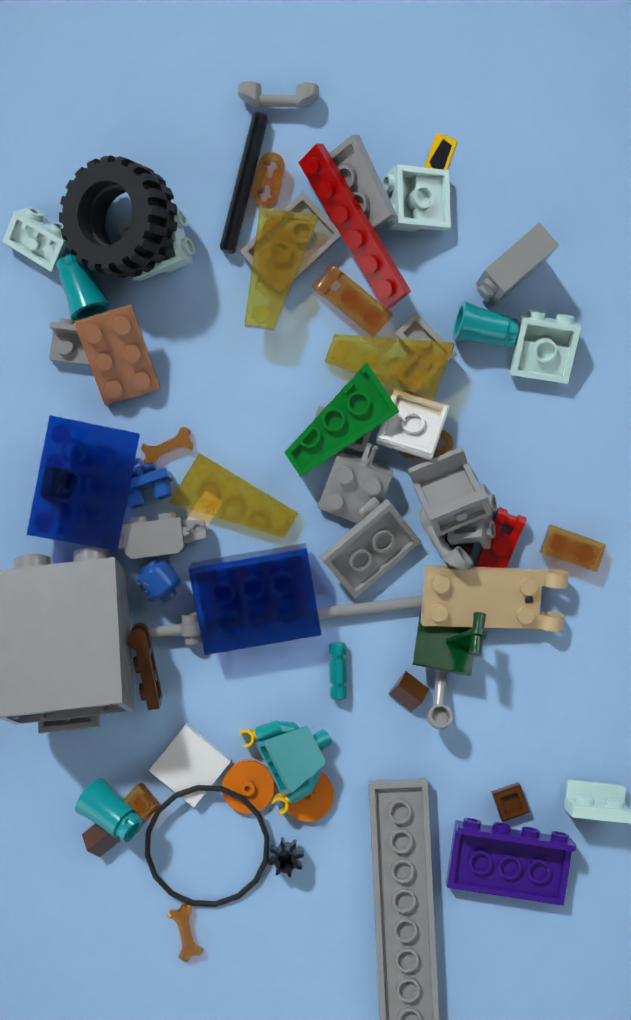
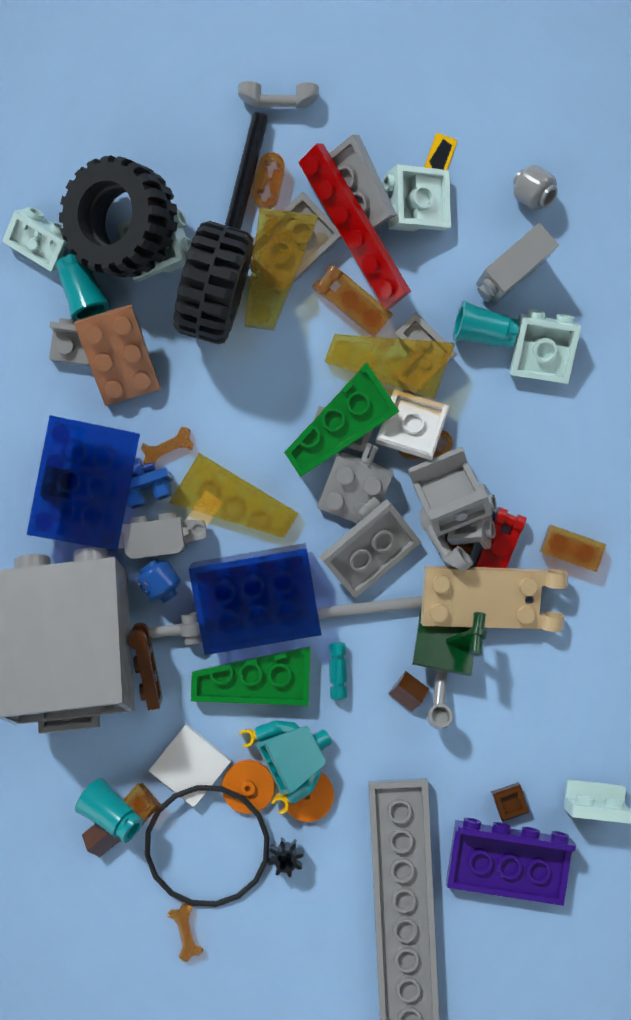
none -> black tyre [173,221,253,344]
none -> green wing [191,646,310,706]
none -> light grey head [513,165,558,210]

